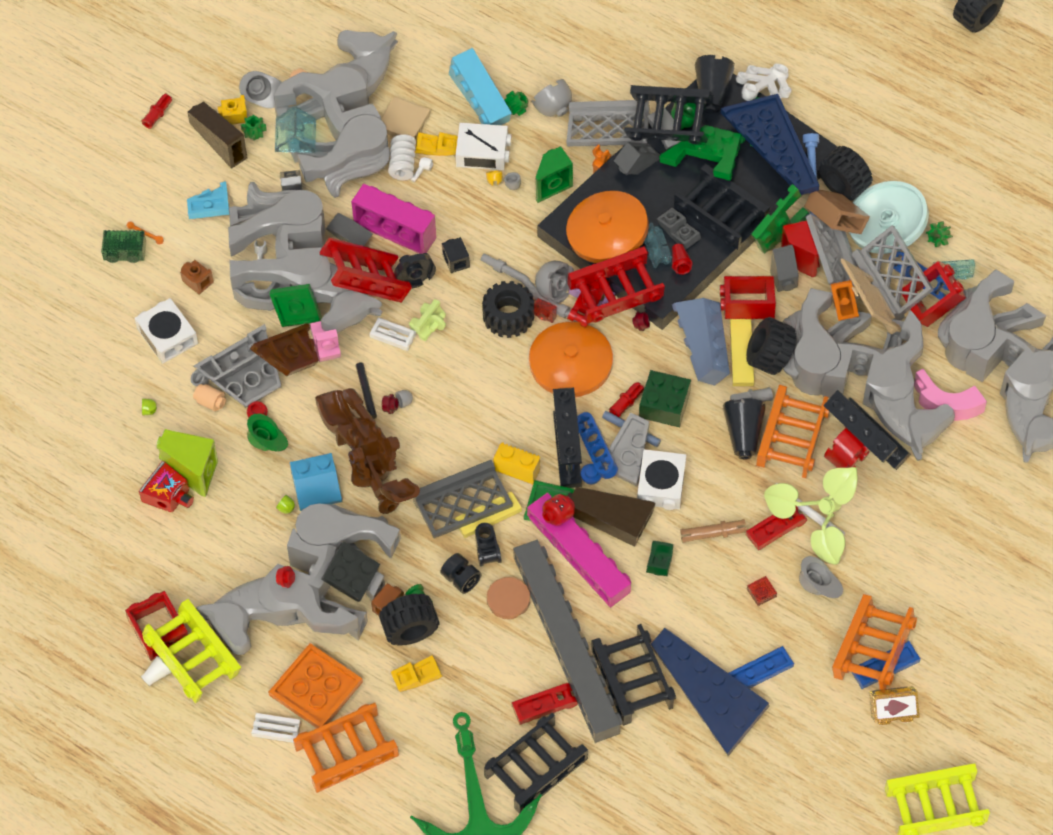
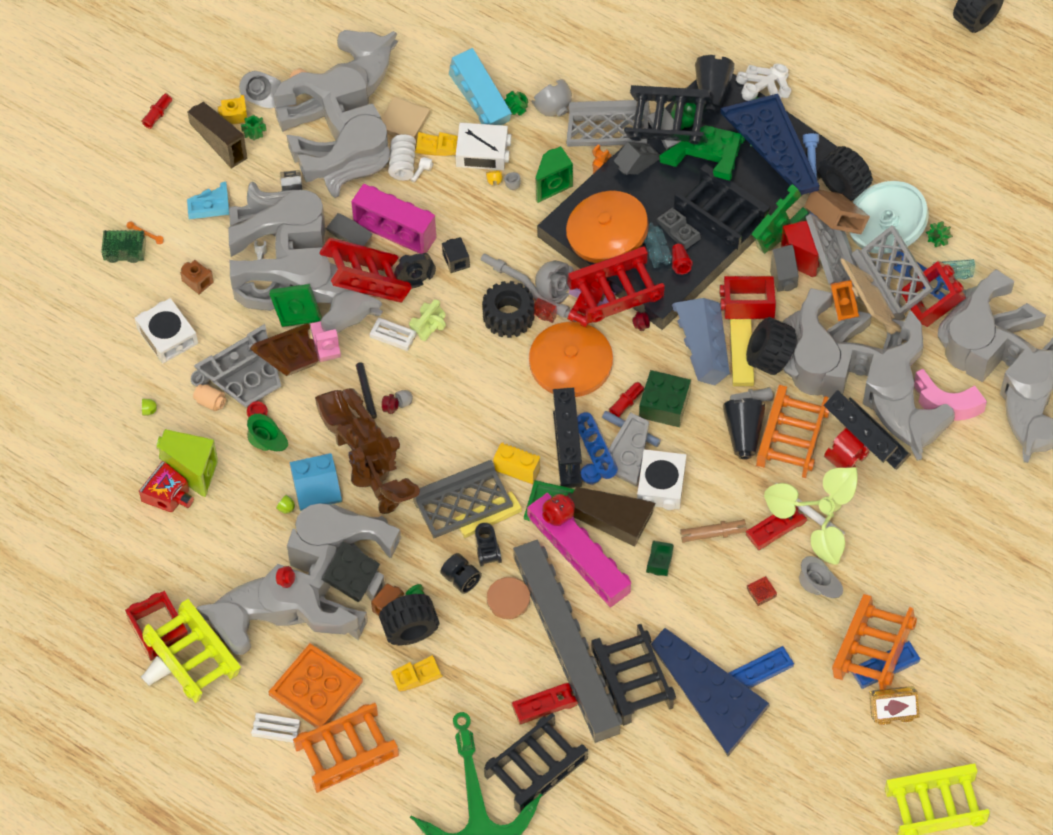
clear light blue slope [275,106,316,153] -> none

